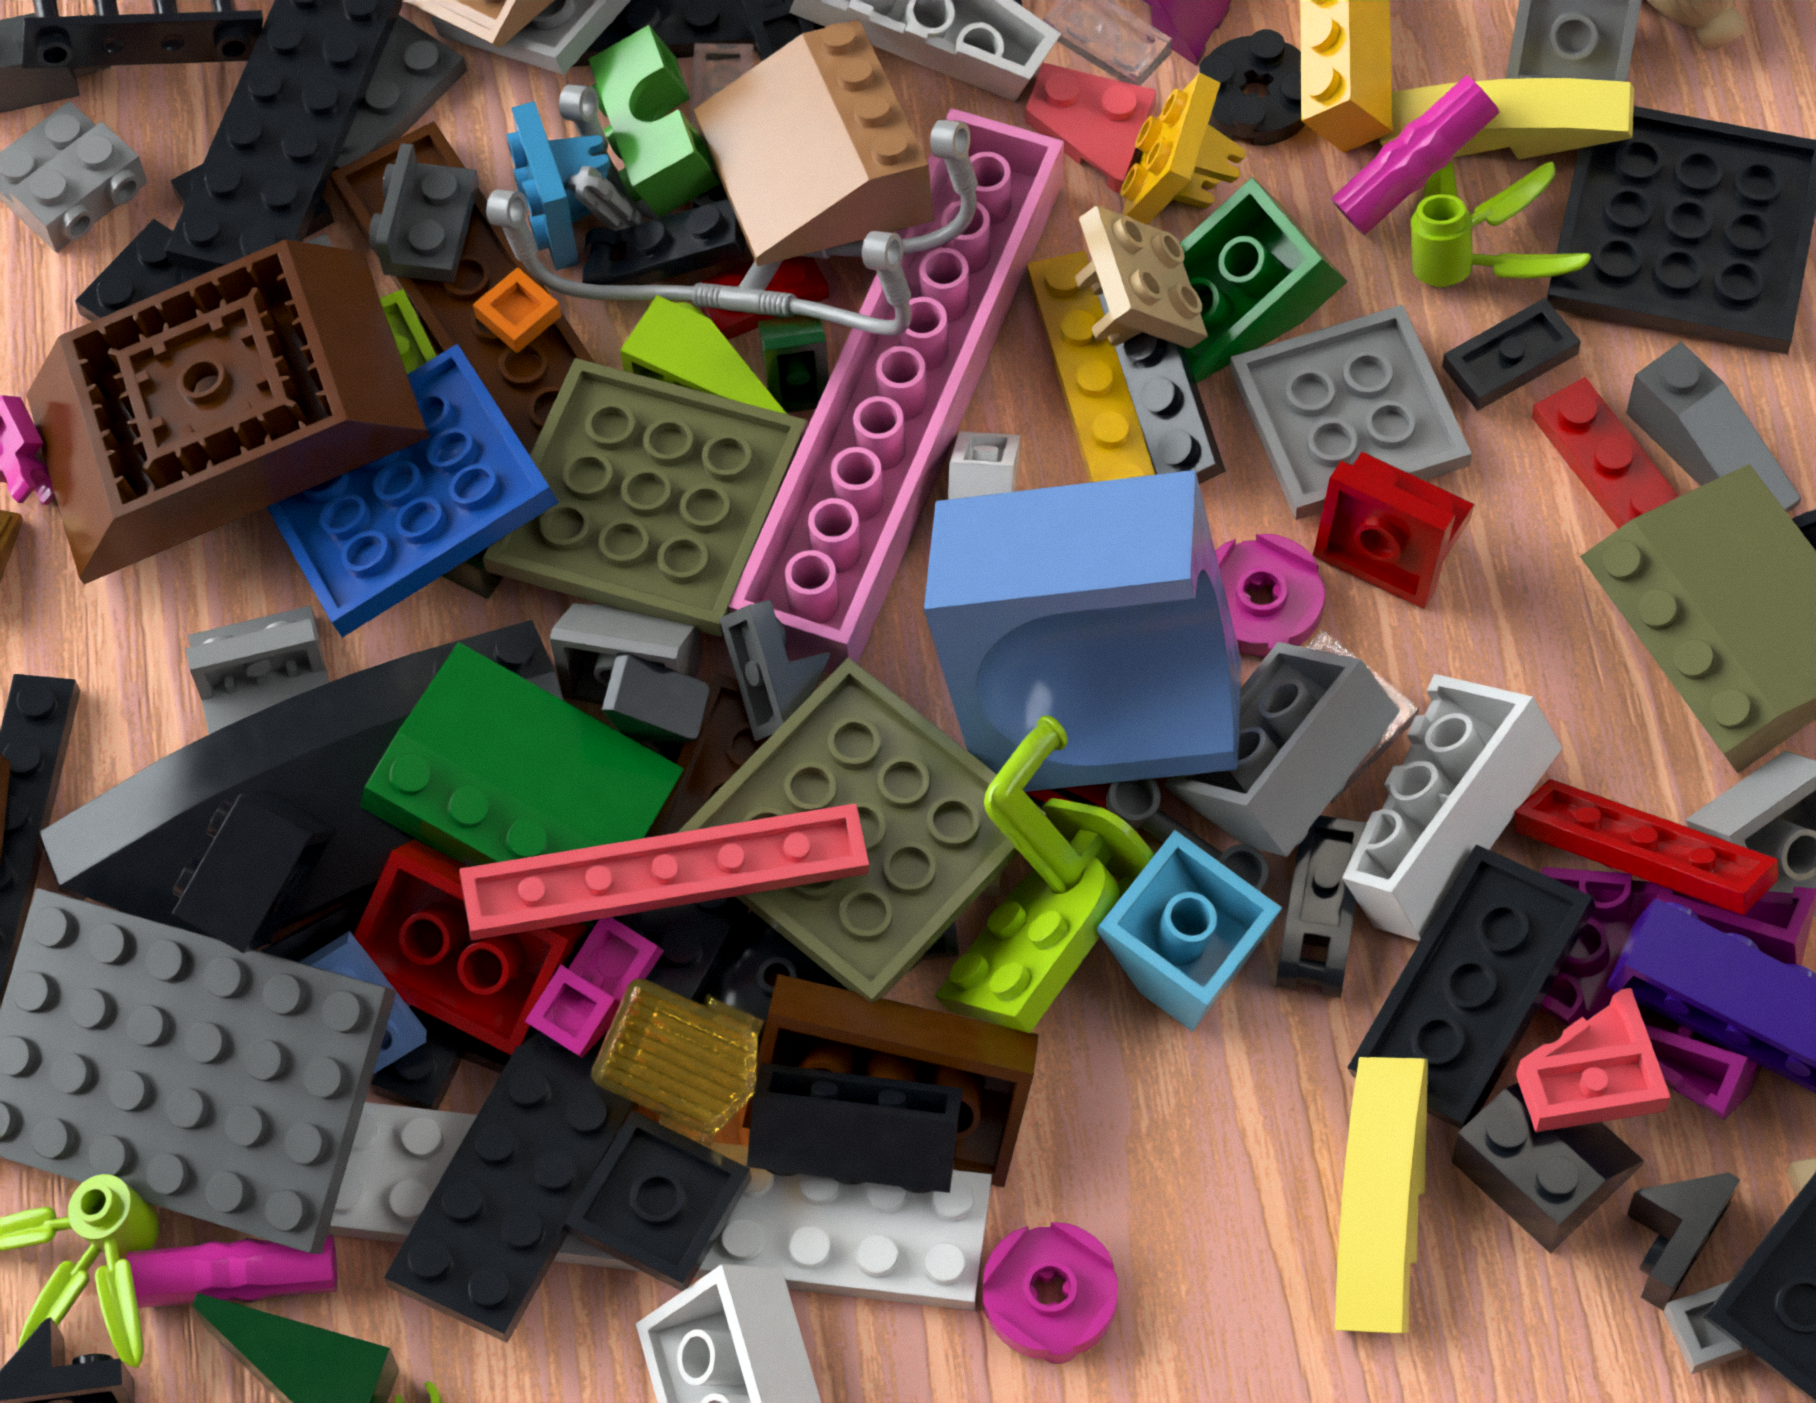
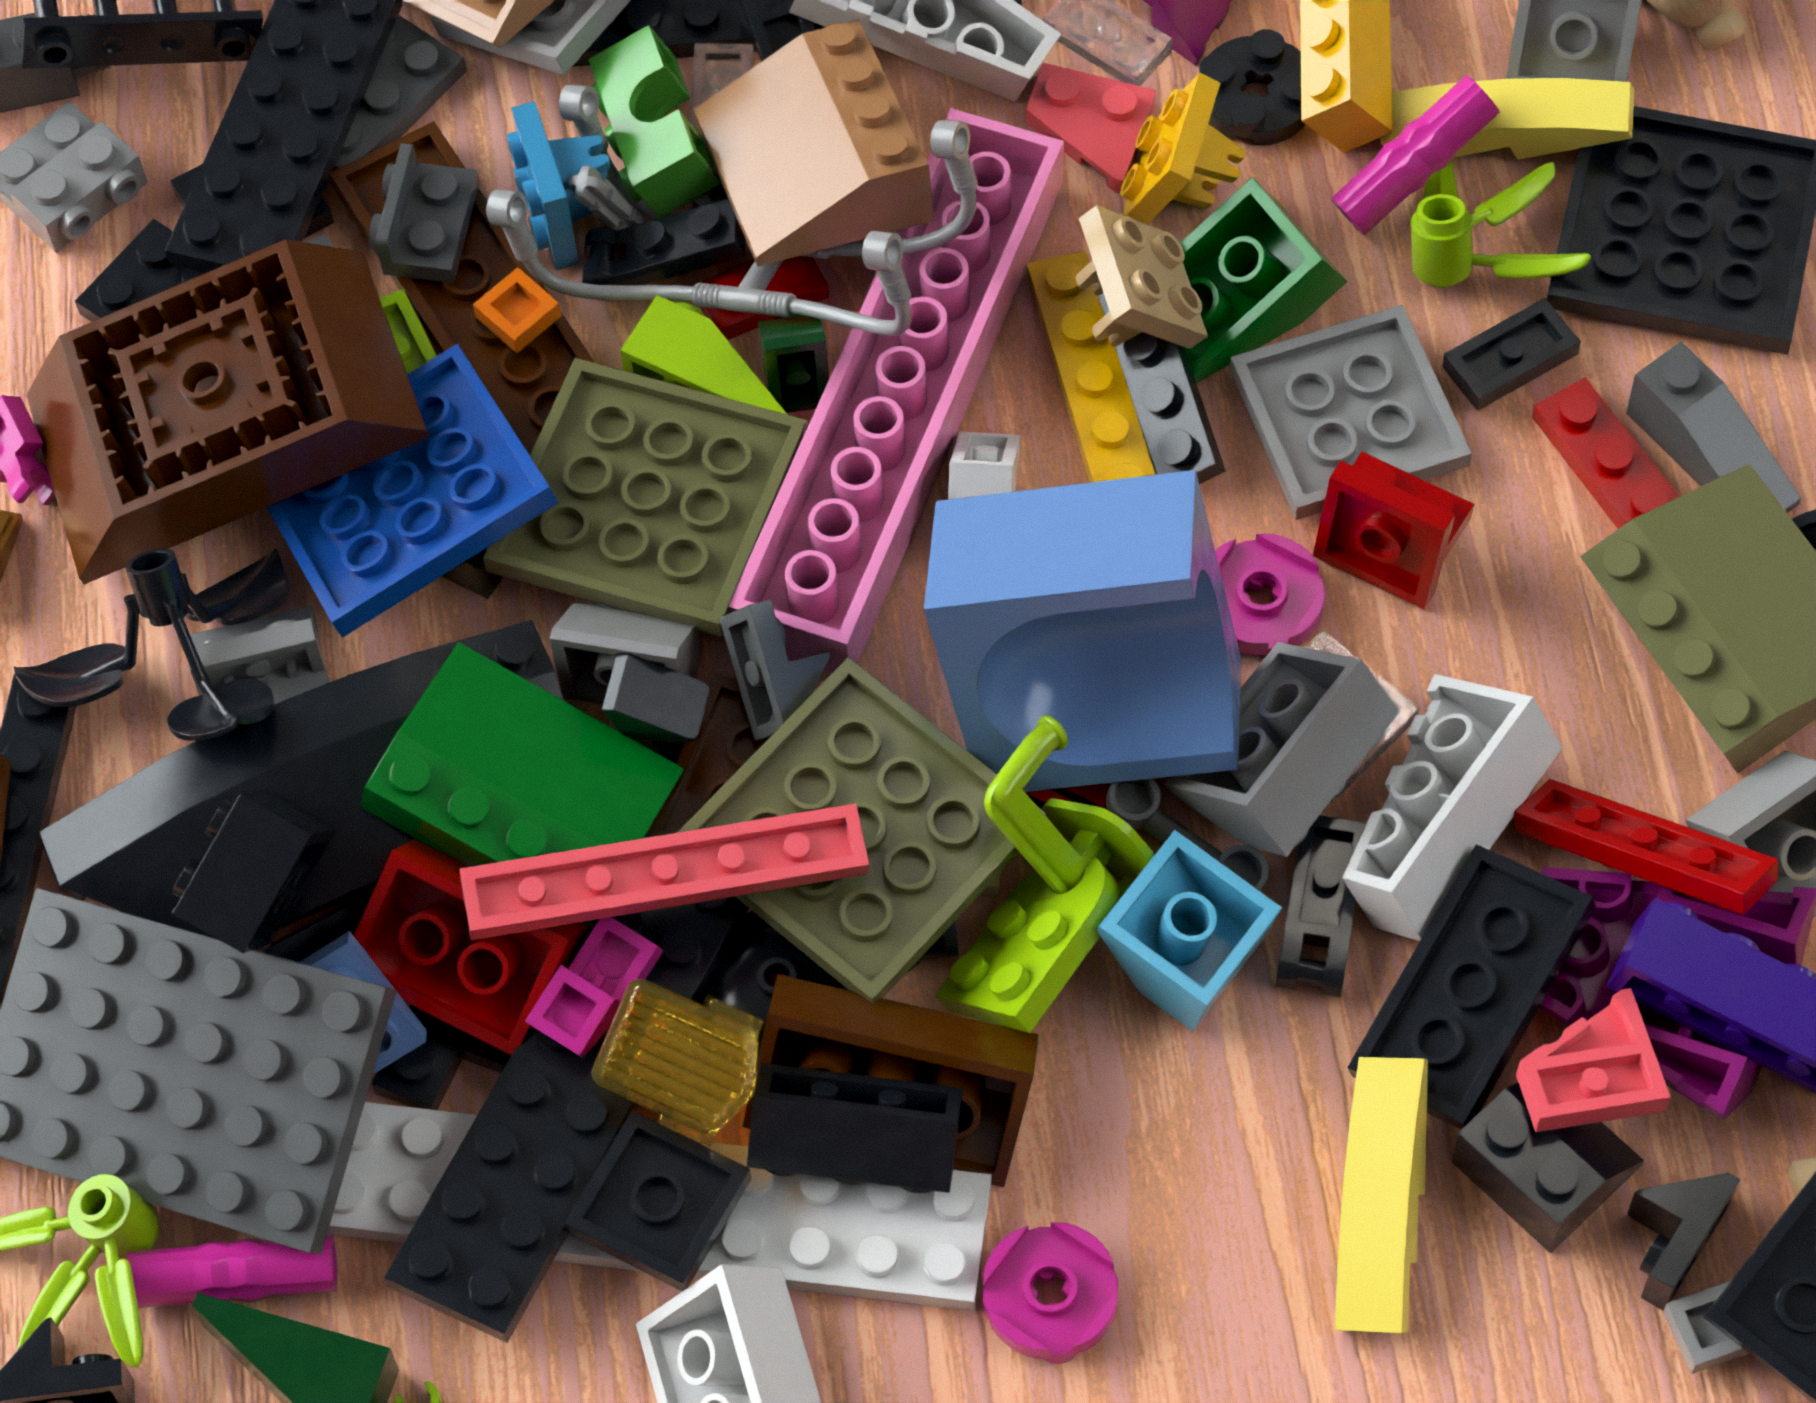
none -> black plant [14,548,289,741]

